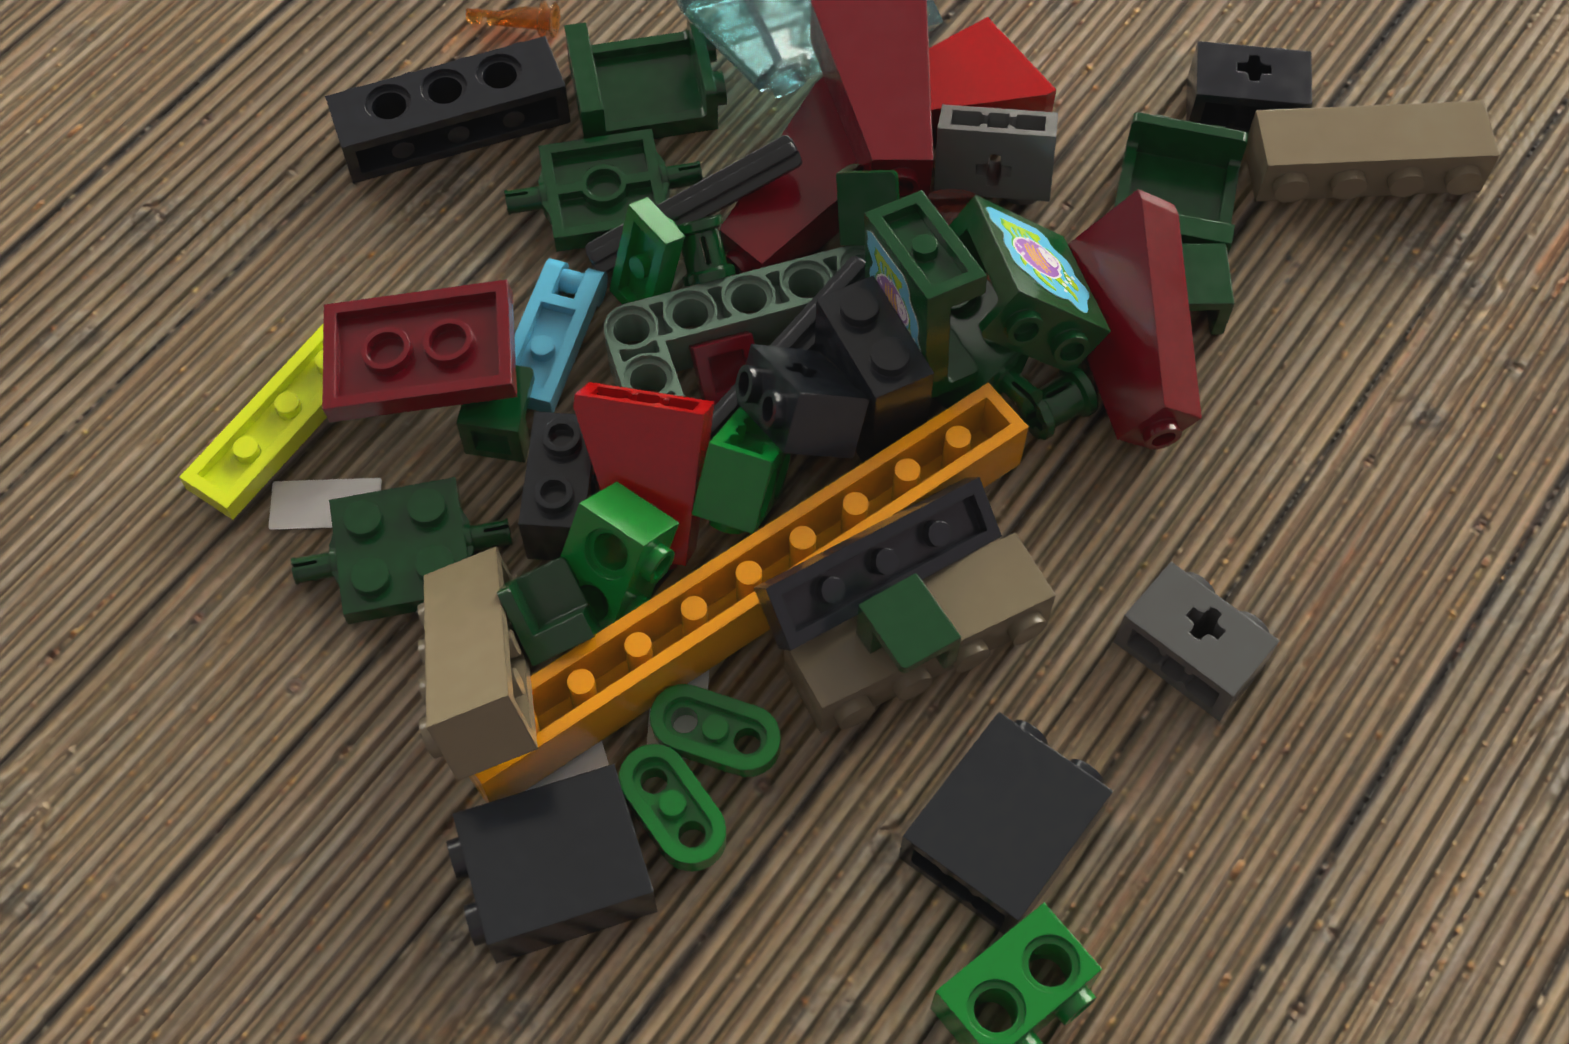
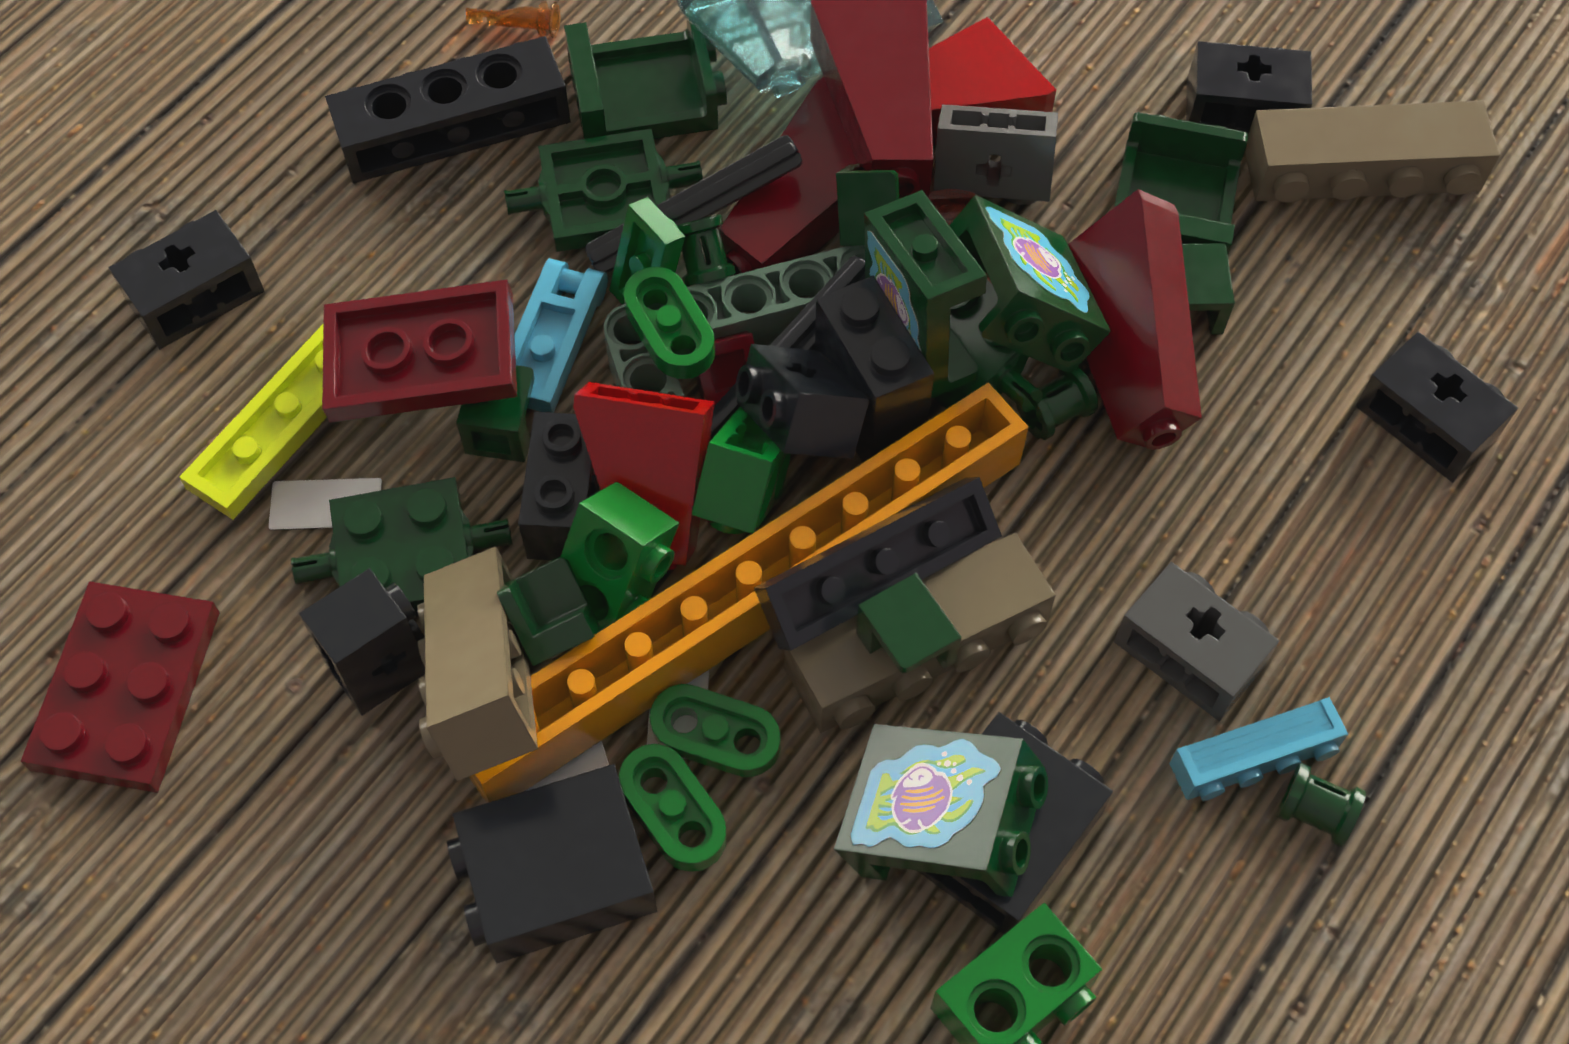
none -> dark red plate [21,581,220,793]
none -> black brick [108,210,265,350]
none -> black brick [299,568,425,716]
none -> green plate [624,267,715,379]
none -> panel [834,724,1048,897]
none -> medium azure piece [1169,697,1348,801]
none -> dark green bush [1276,763,1366,847]
none -> black brick [1356,331,1518,483]

